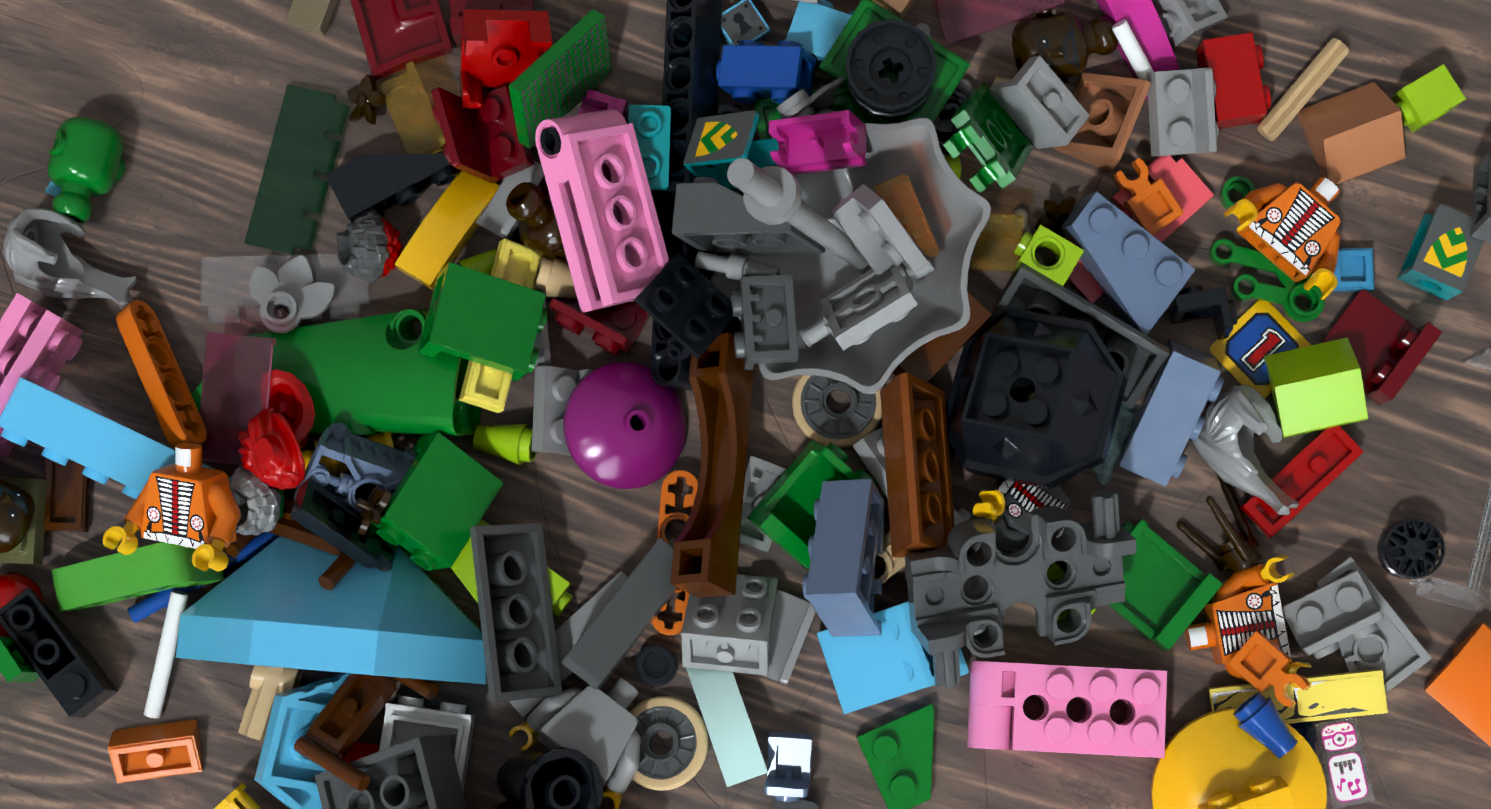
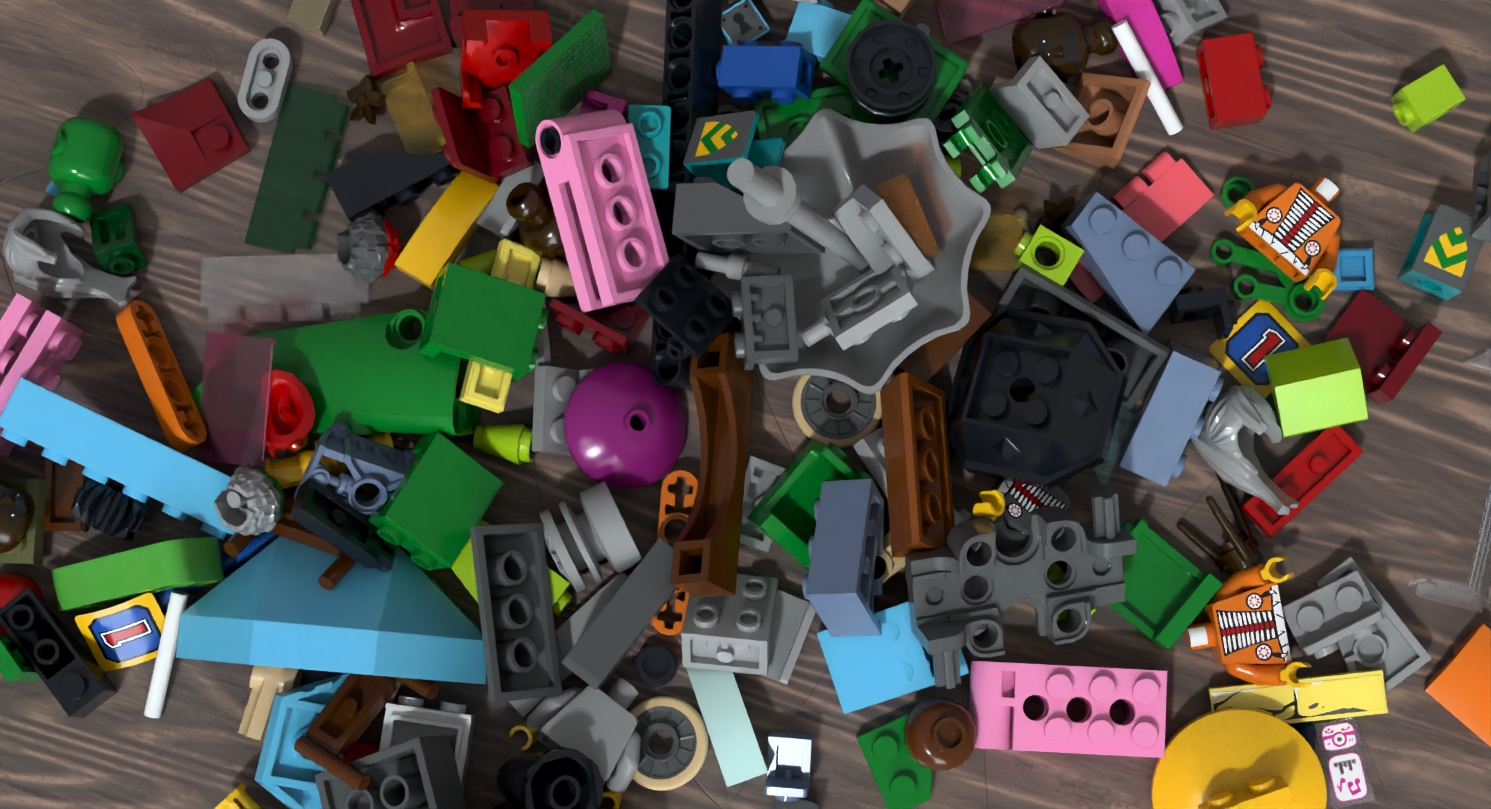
torso [103,443,241,572] -> none
orange slope [108,719,203,783] -> none
red hat [238,408,305,490] -> none
light grey plate [249,255,335,333] -> none
dark brown plant [355,486,392,536] -> none
dark pink hinge [769,110,866,175] -> none
light grey plate [776,75,846,119] -> none
orange plate [1113,158,1184,235] -> none
light grey bracket [1146,67,1219,157] -> none
orange plate [1228,631,1311,707] -> none
blue cone [1233,692,1298,758] -> none
tan axle [1257,38,1349,141] -> none
nougat slope [1297,82,1406,185] -> none
black wheel [1377,519,1445,579] -> none
none -> black gear [70,477,148,540]
none -> sticker [75,592,177,671]
none -> dark green bracket [89,203,148,276]
none -> dark red plate [130,78,252,193]
none -> light grey plate [238,38,293,123]
none -> light grey wheel [539,481,643,593]
none -> reddish brown piece [904,698,977,771]

